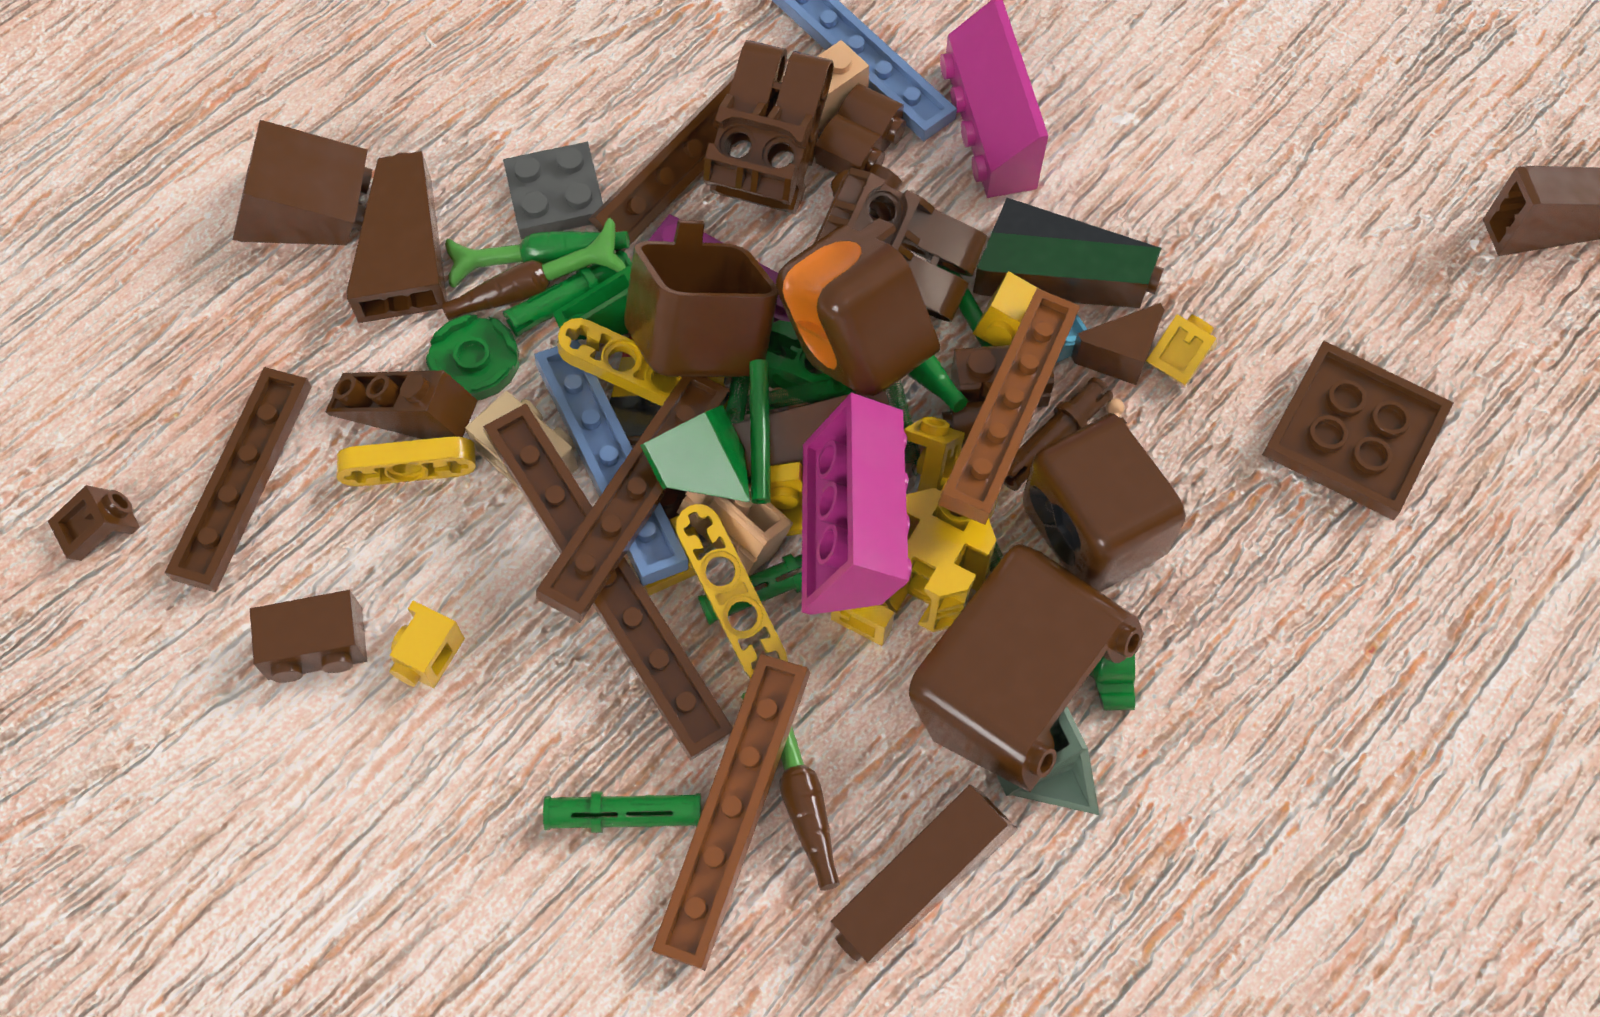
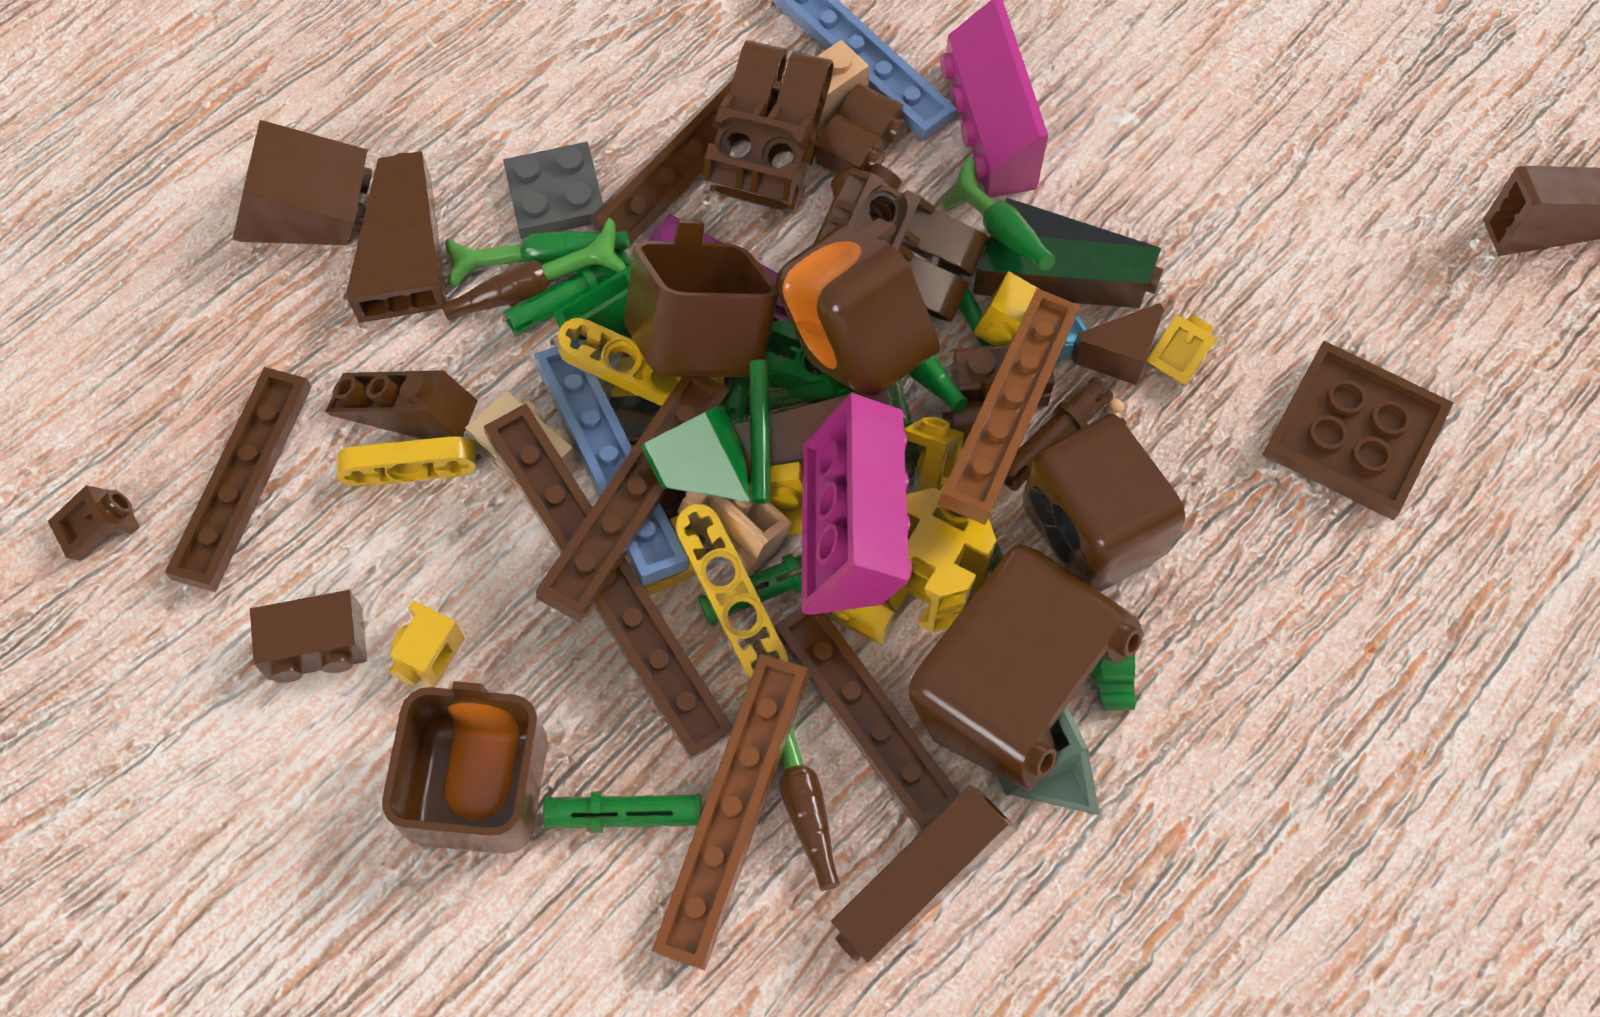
green tile [426,315,519,400] -> none
none -> reddish brown piece [382,681,548,854]
none -> reddish brown plate [774,608,959,833]
none -> green piece [942,157,1055,271]

